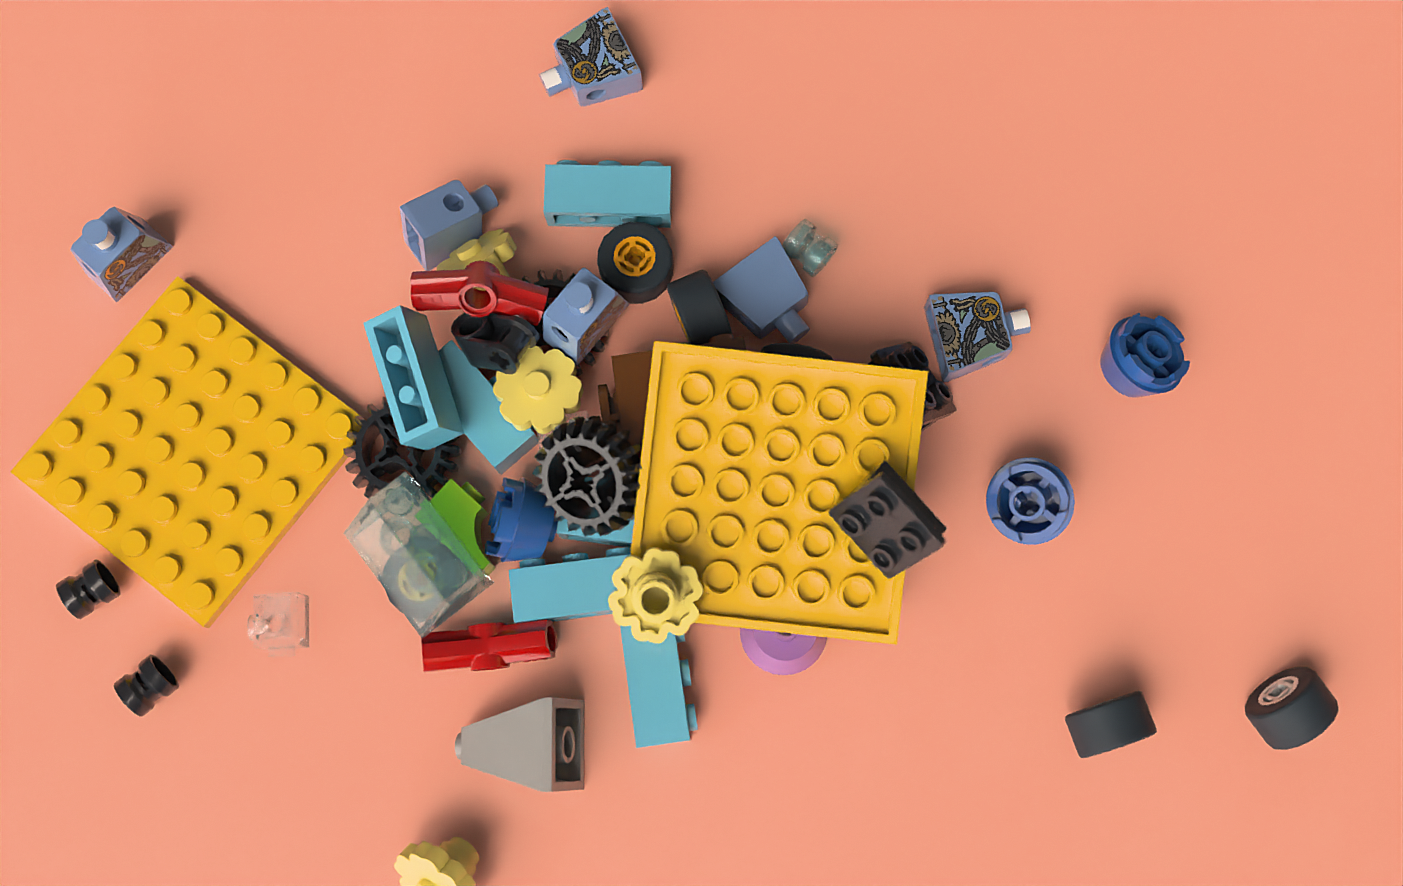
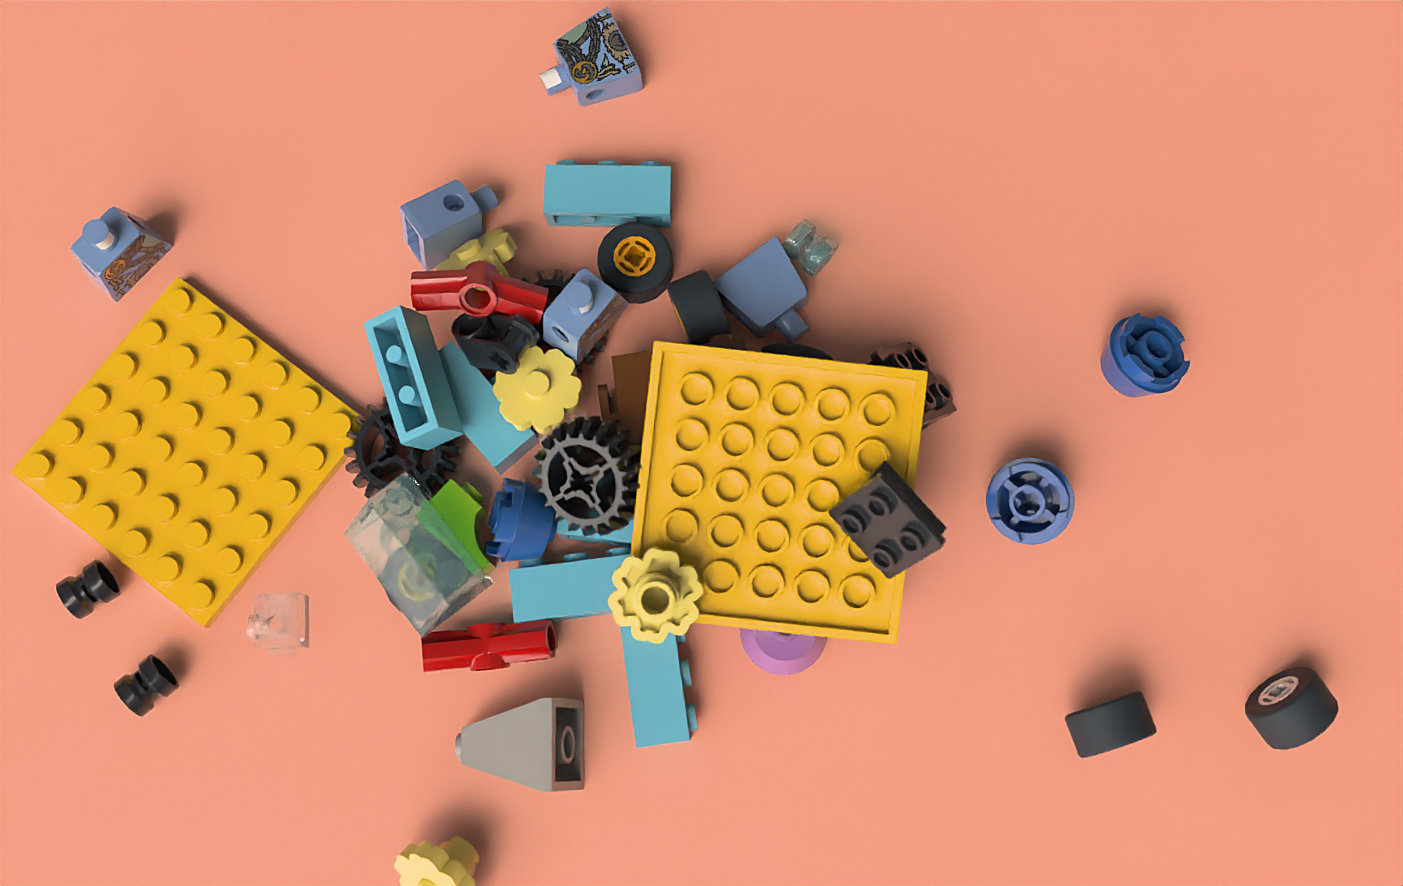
torso [924,292,1031,383] -> none

